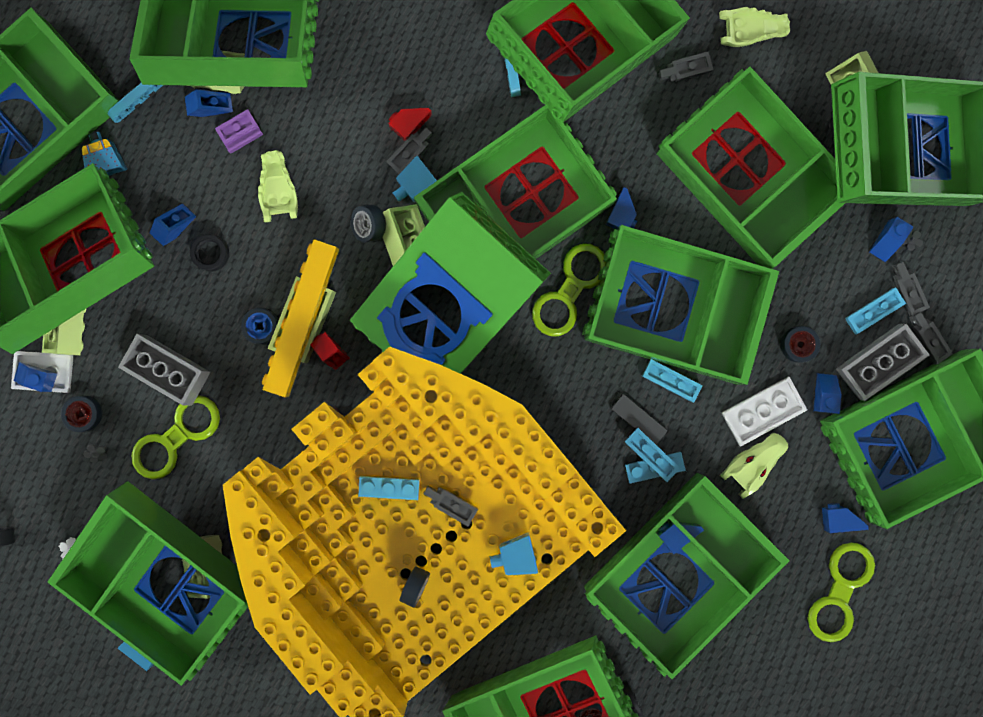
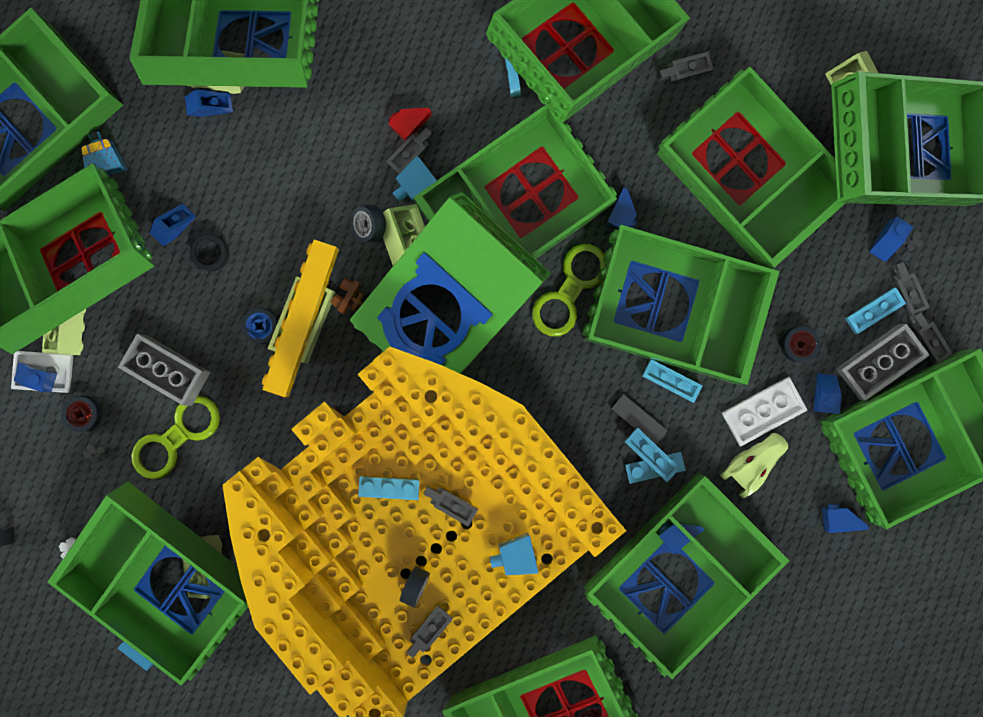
medium azure beam [108,83,163,123] -> none
medium lavender plate [215,109,263,154] -> none
yellowish green animal [258,150,298,222] -> none
red slope [310,332,350,370] -> none
yellowish green animal [719,7,790,47] -> none
lime bar [808,542,875,642] -> none
none -> dark orange hips [331,278,364,314]
none -> dark grey hinge [407,605,453,658]

